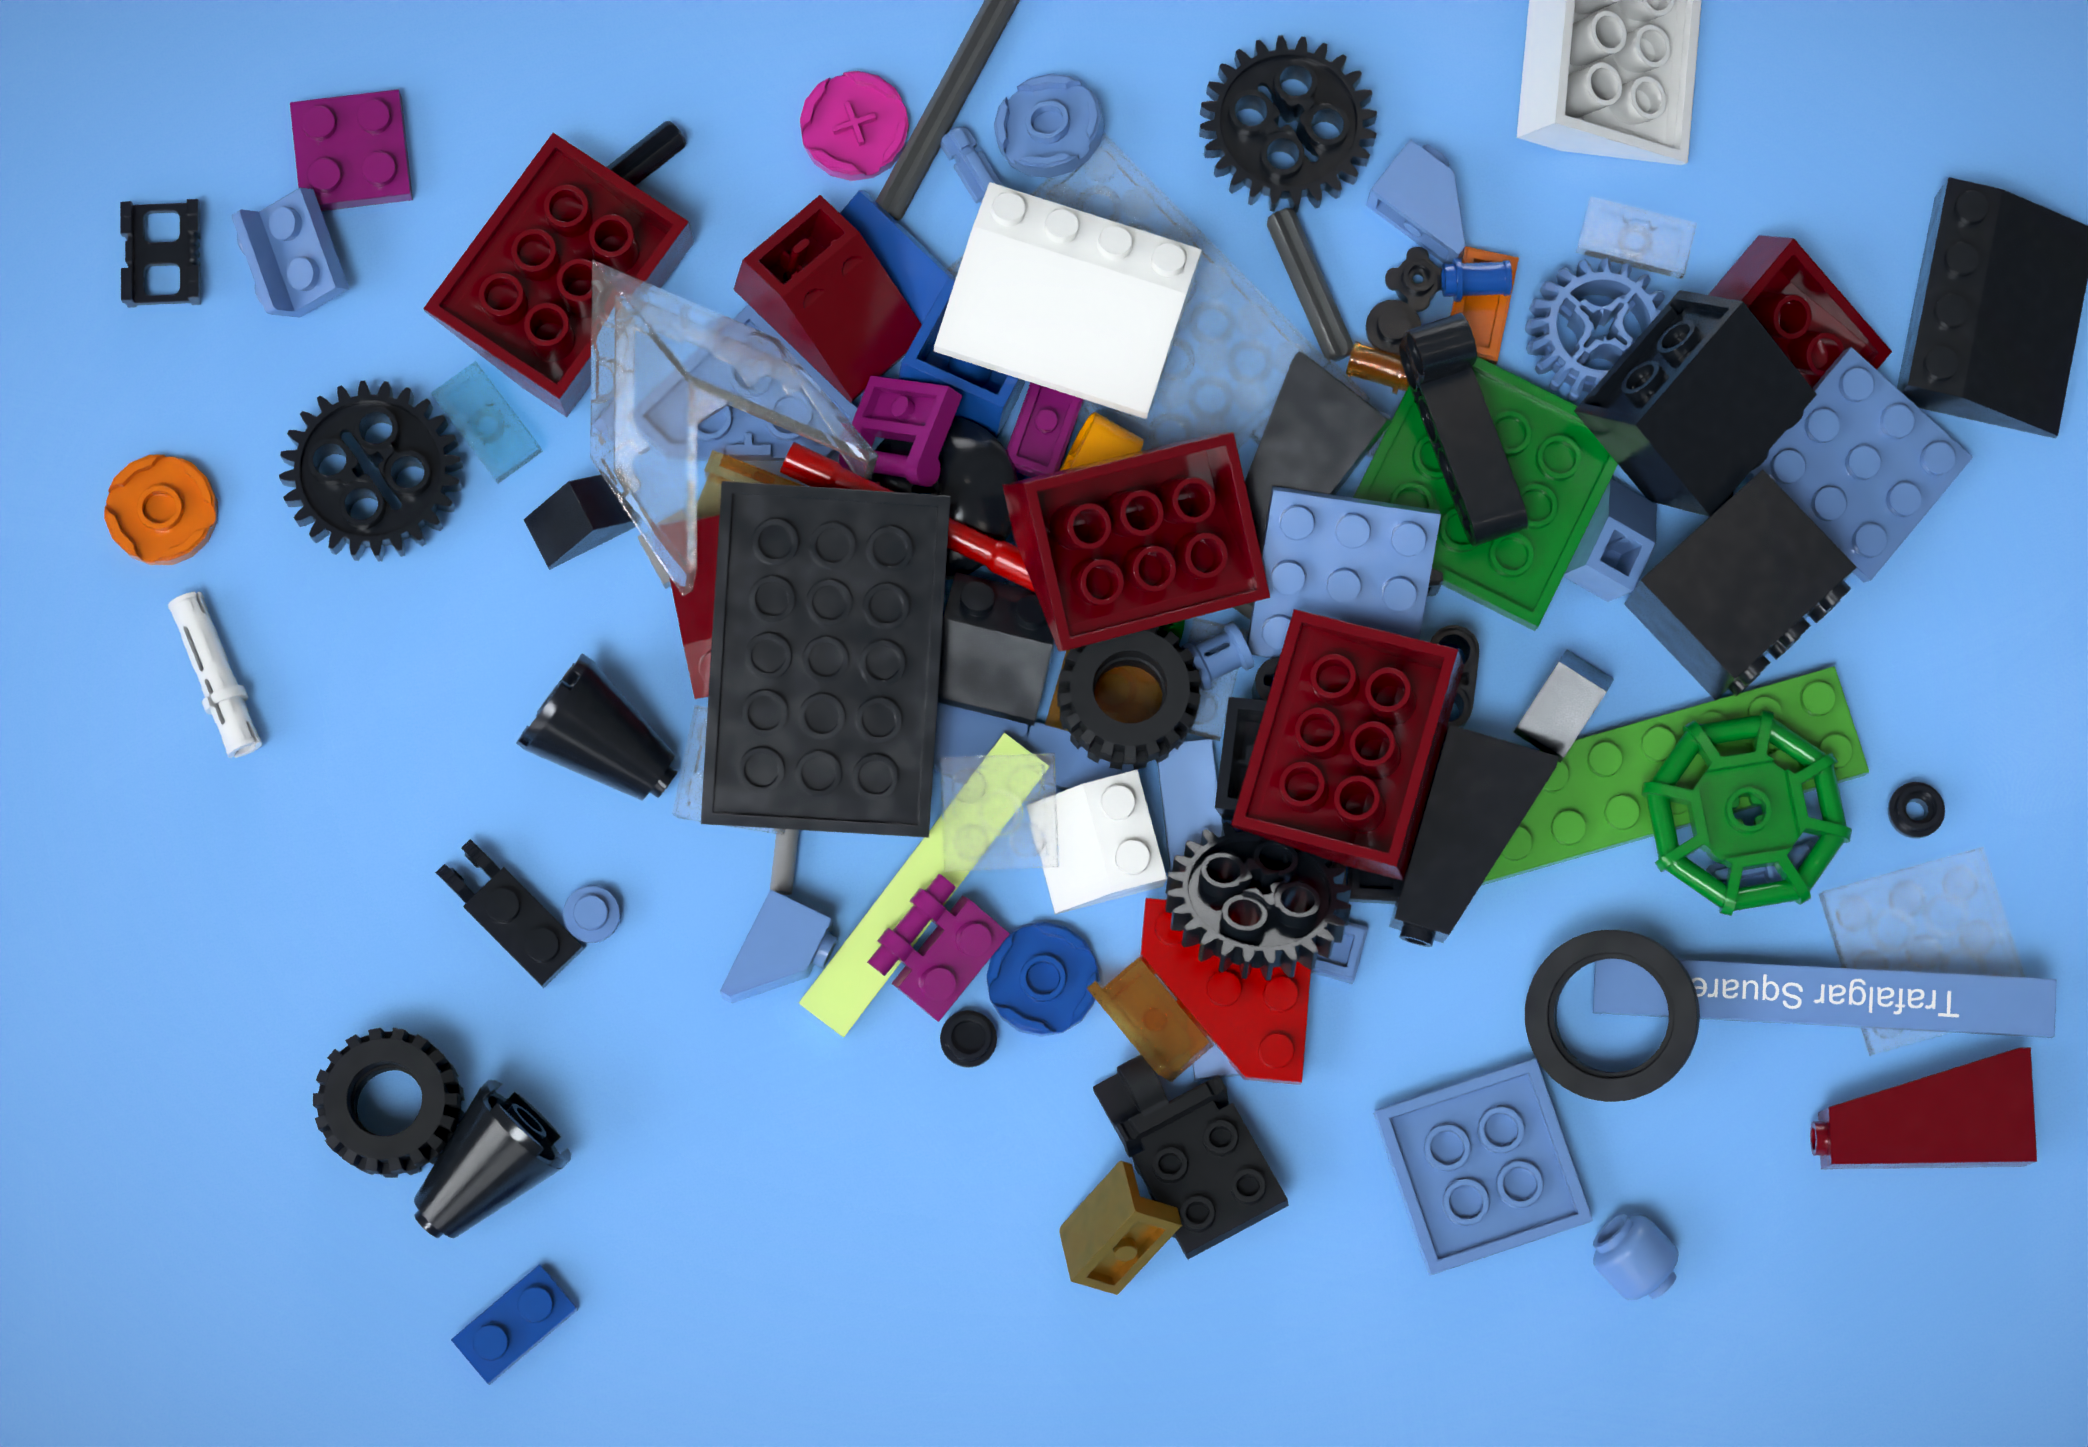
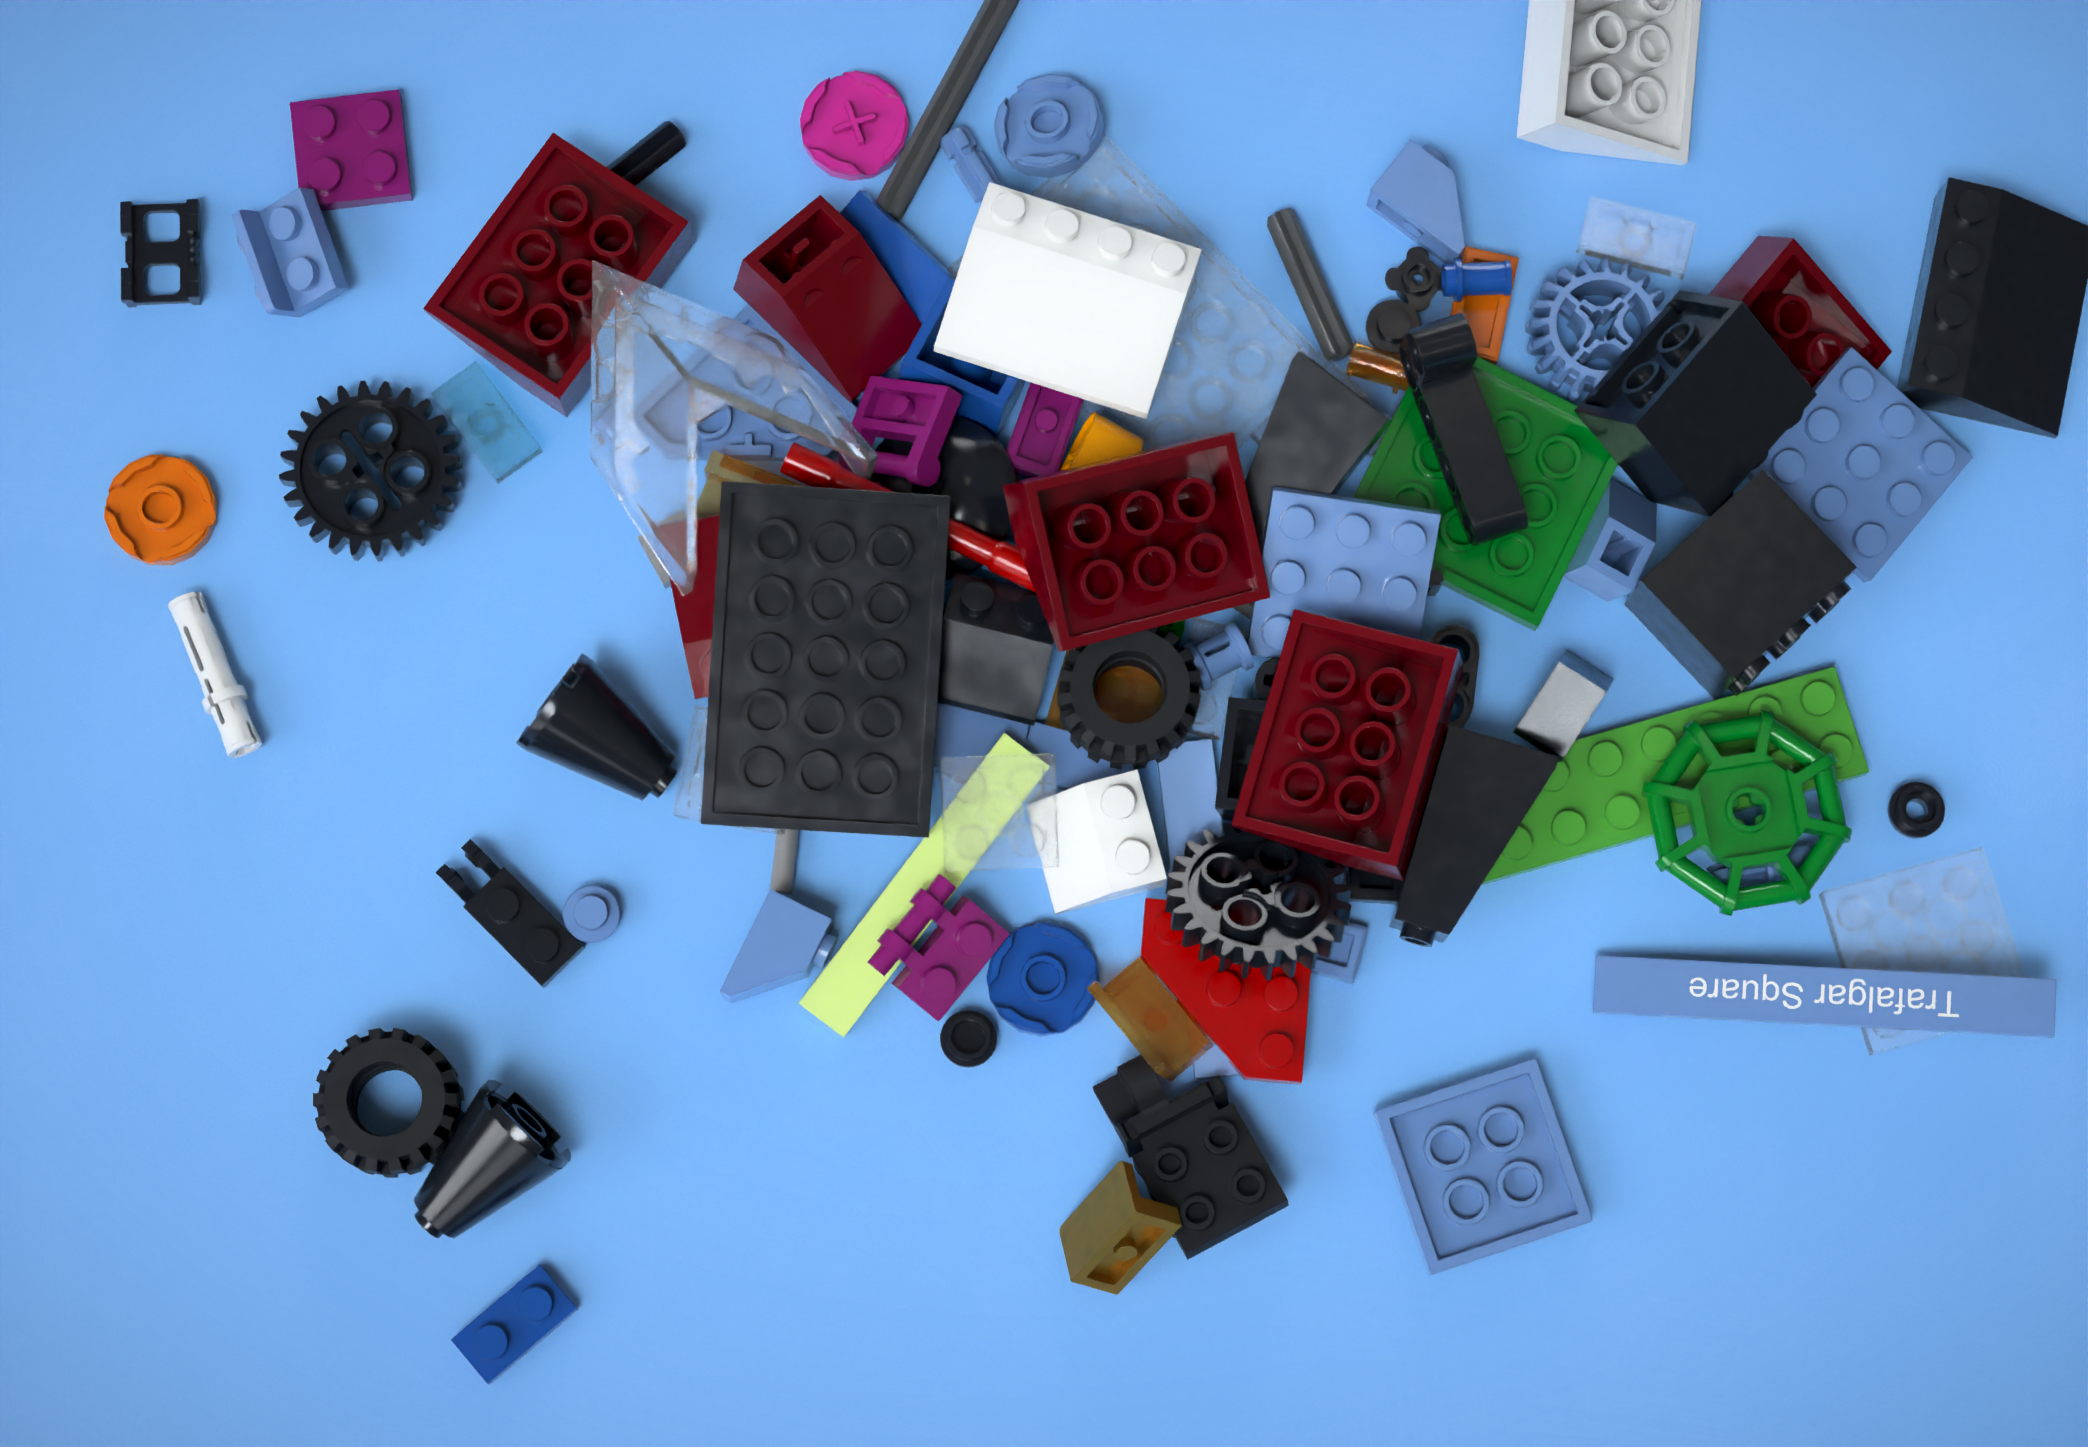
black slope [523,470,649,570] -> none
black gear [1199,35,1377,213] -> none
black tyre [1525,930,1700,1102] -> none
medium blue head [1593,1214,1679,1300] -> none
dark red slope [1810,1047,2037,1170] -> none

